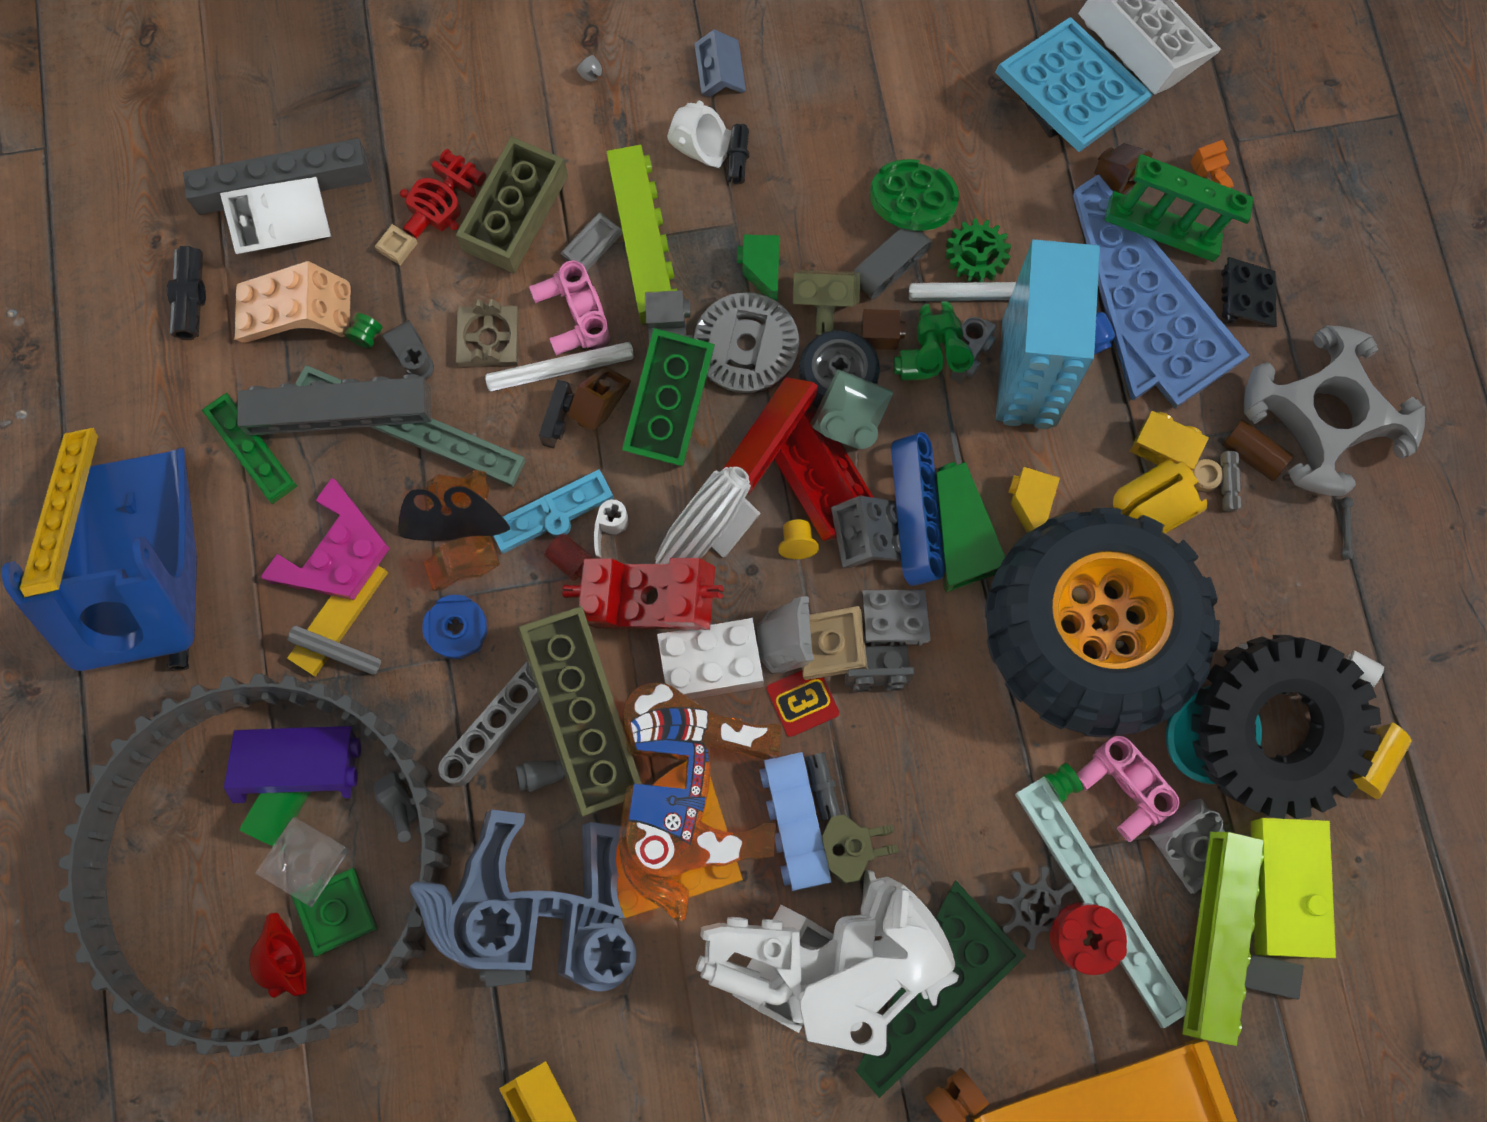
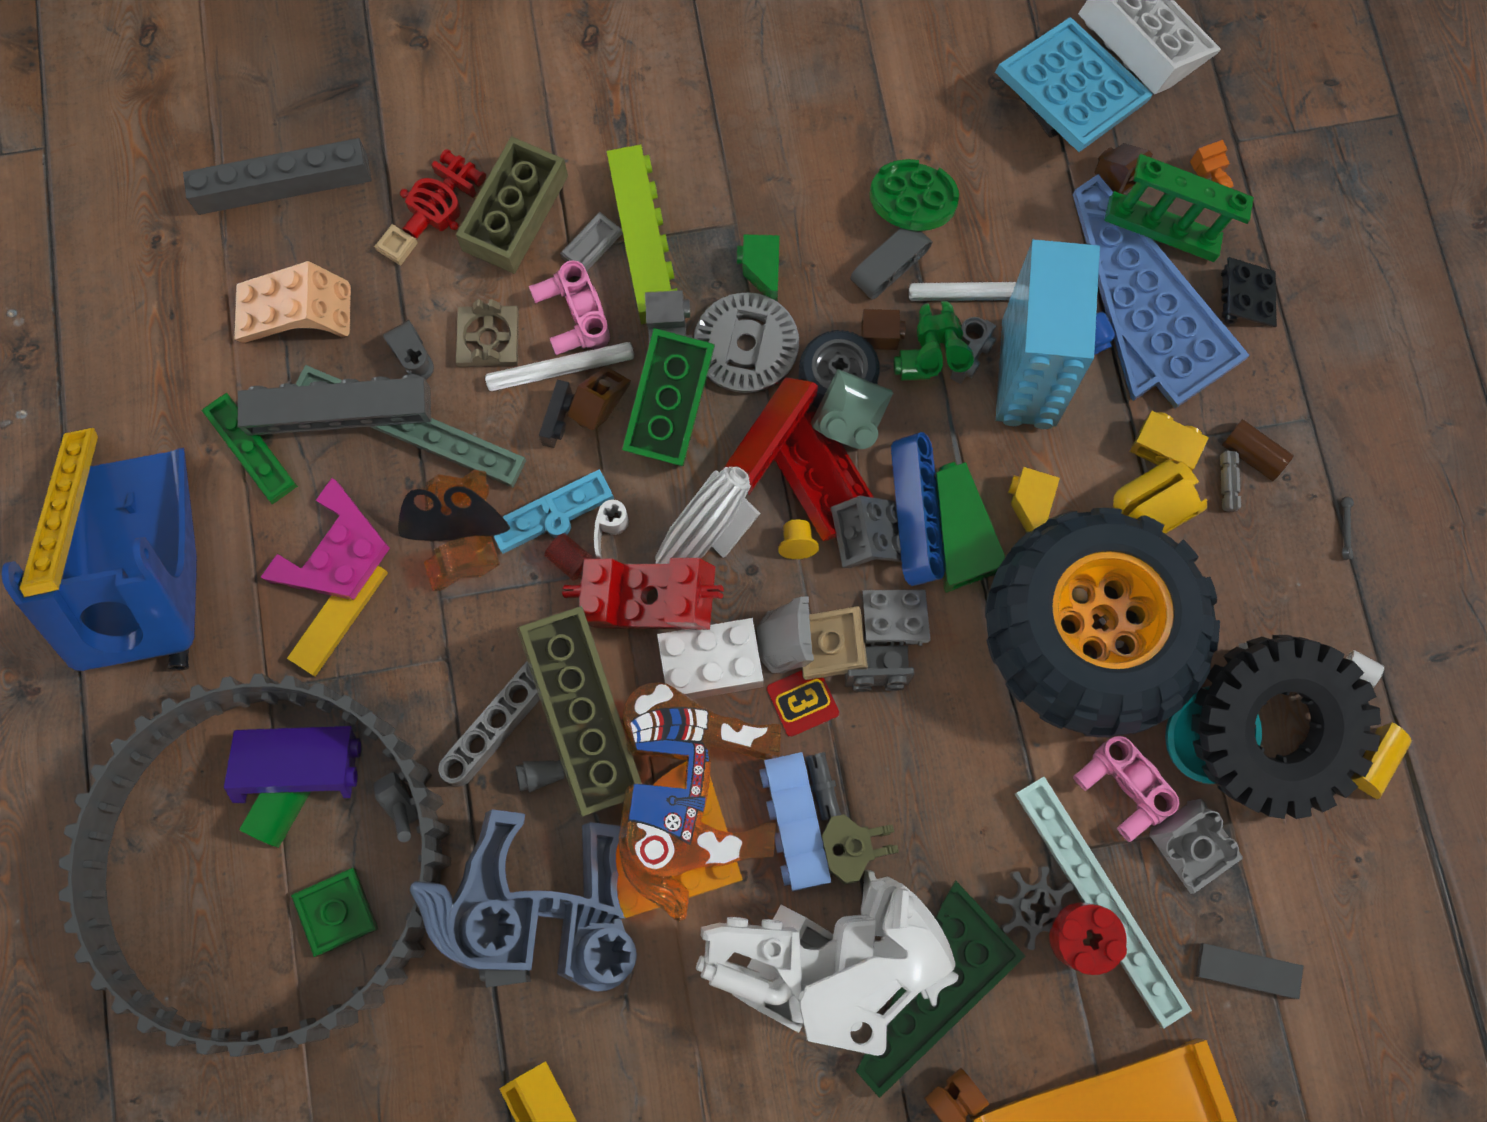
black piece [167,246,206,340] -> none
white slope [220,177,331,254] -> none
red hat [249,913,306,998] -> none
clear plate [255,816,349,907] -> none
light grey axle [287,626,381,675] -> none
green wheel [344,313,383,349] -> none
blue plate [422,595,488,659] -> none
light grey hinge [577,55,602,82] -> none
white helmet [667,100,732,168] -> none
sand blue panel [694,29,746,97] -> none
black axle [726,124,750,184] -> none
olive brick [793,270,860,335] -> none
green gear [945,218,1011,282] -> none
green wheel [1043,762,1083,803] -> none
lime brick [1182,832,1264,1046] -> none
tan tile [1192,459,1223,492] -> none
light grey piece [1244,325,1425,496] -> none
neon yellow brick [1251,818,1336,958] -> none

